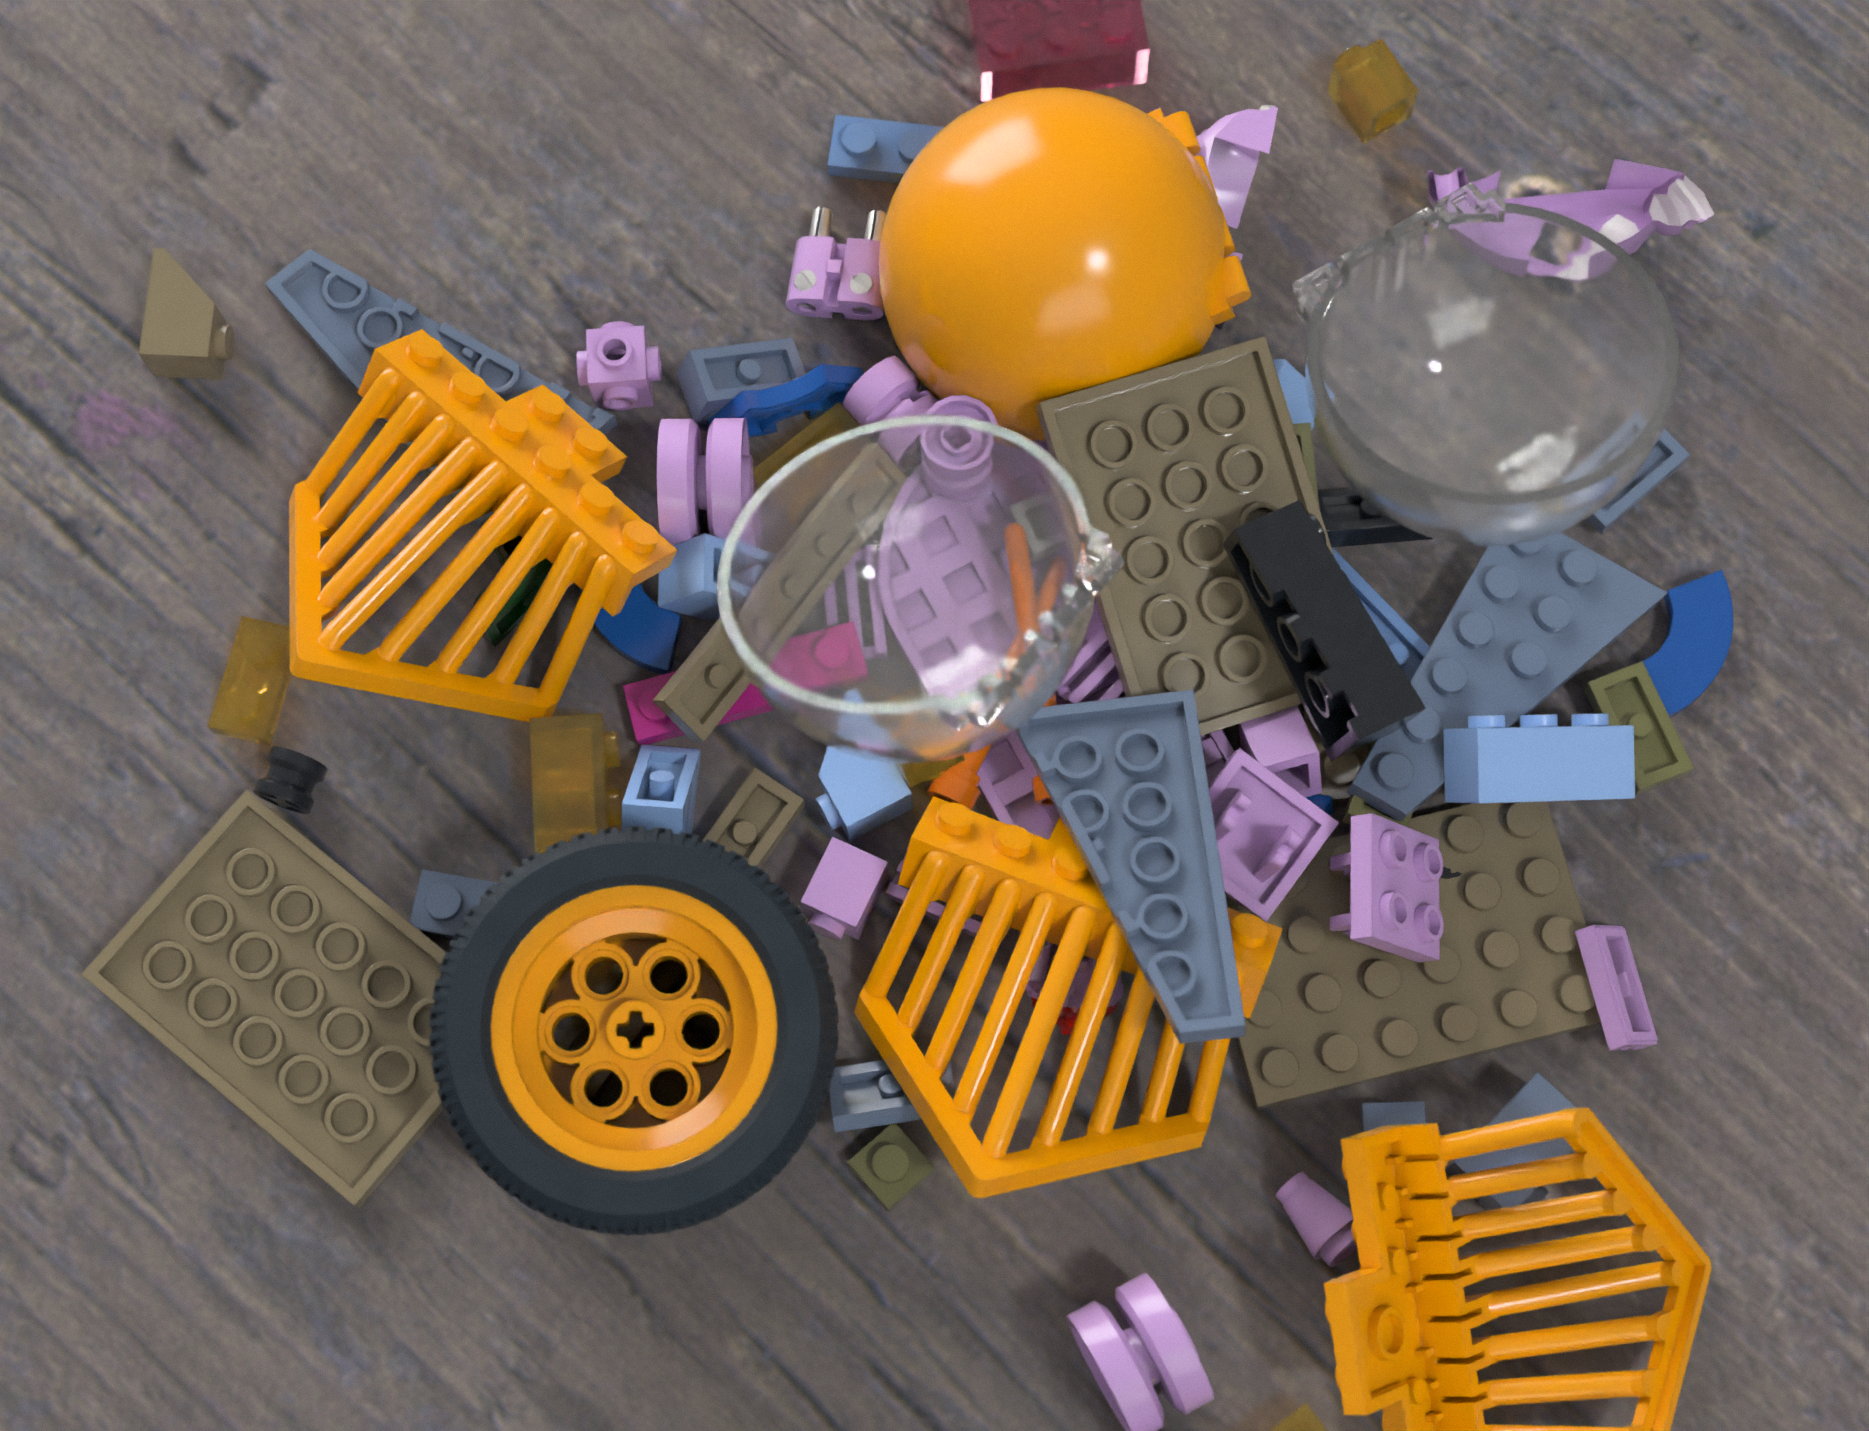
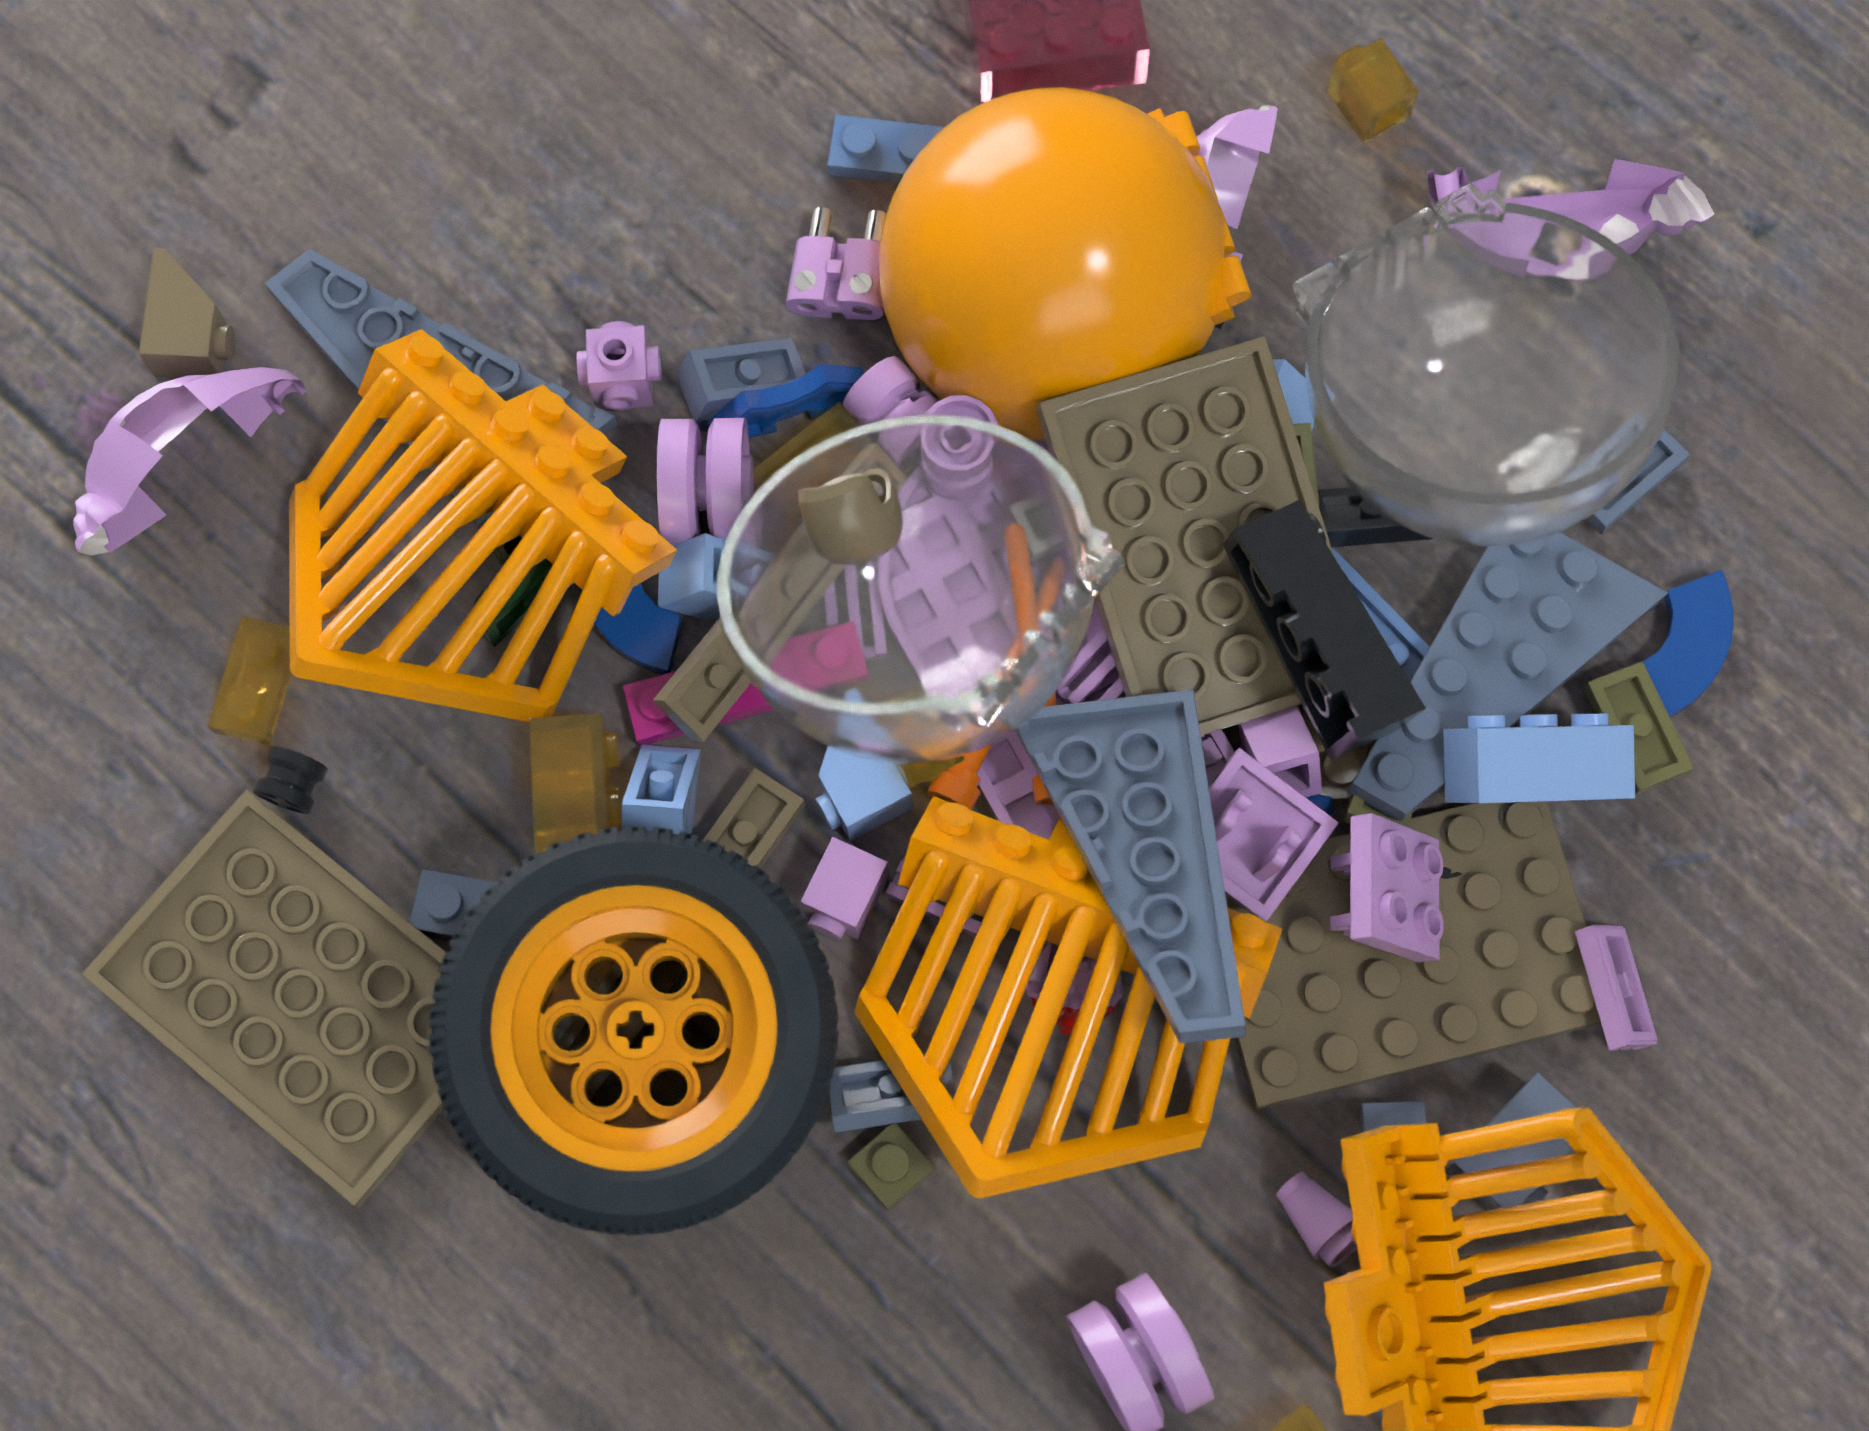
none -> lavender animal [73,367,306,555]
none -> dark tan helmet [798,468,903,565]

